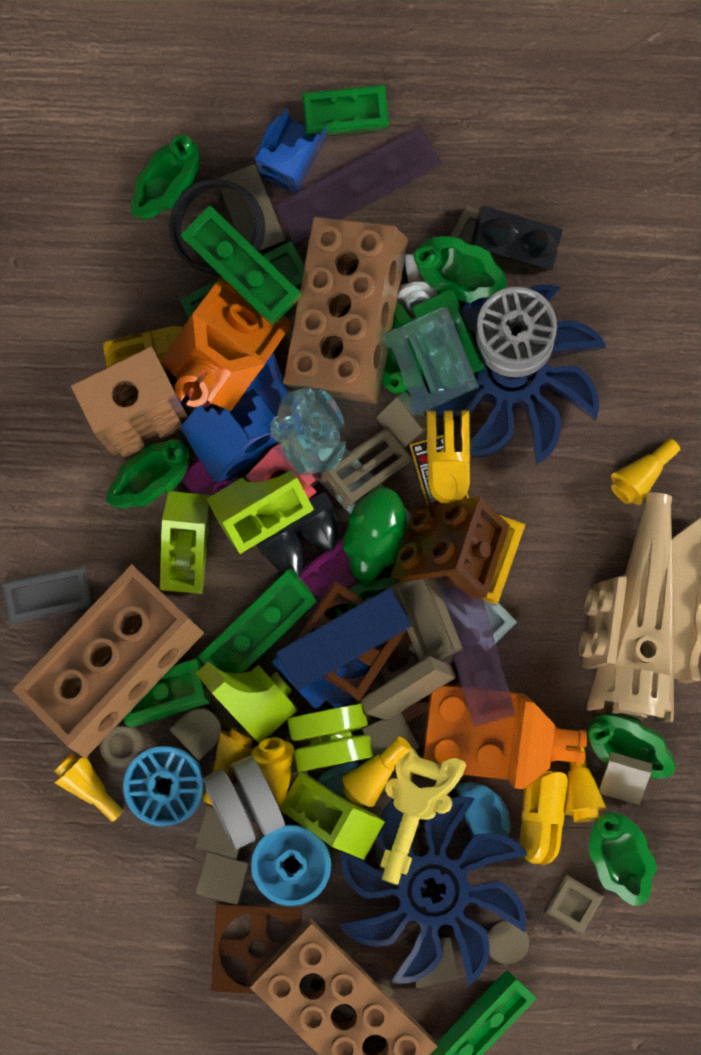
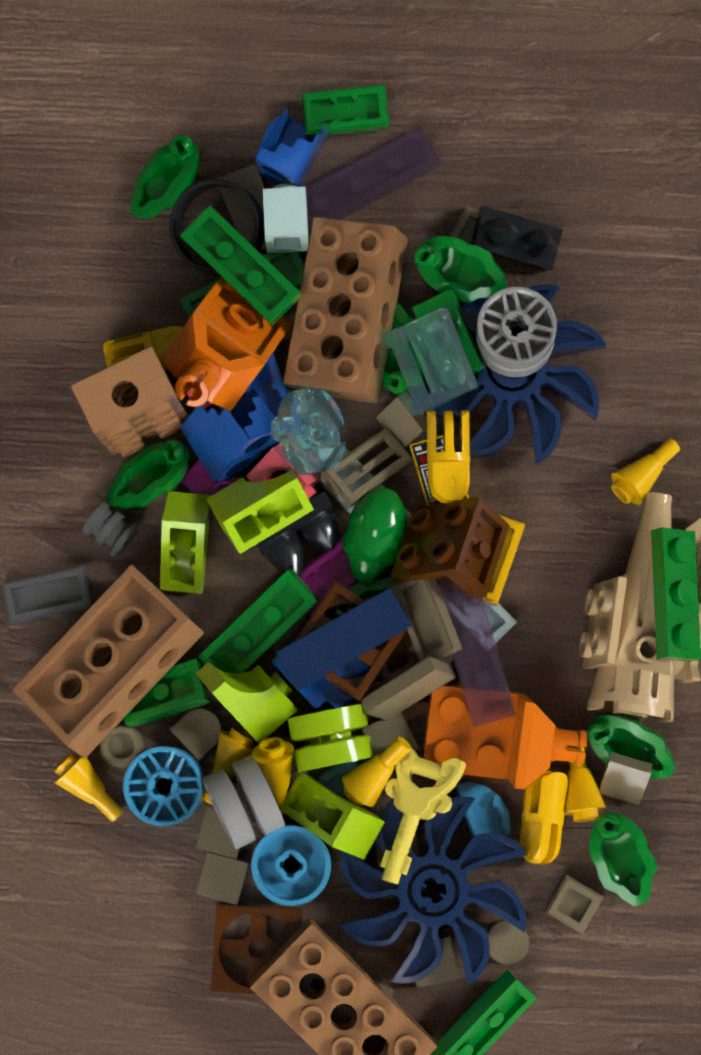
white plate [397,253,439,313] -> none
none -> dark grey bush [82,501,139,558]
none -> light aqua brick [263,184,309,254]
none -> green plate [651,527,701,662]

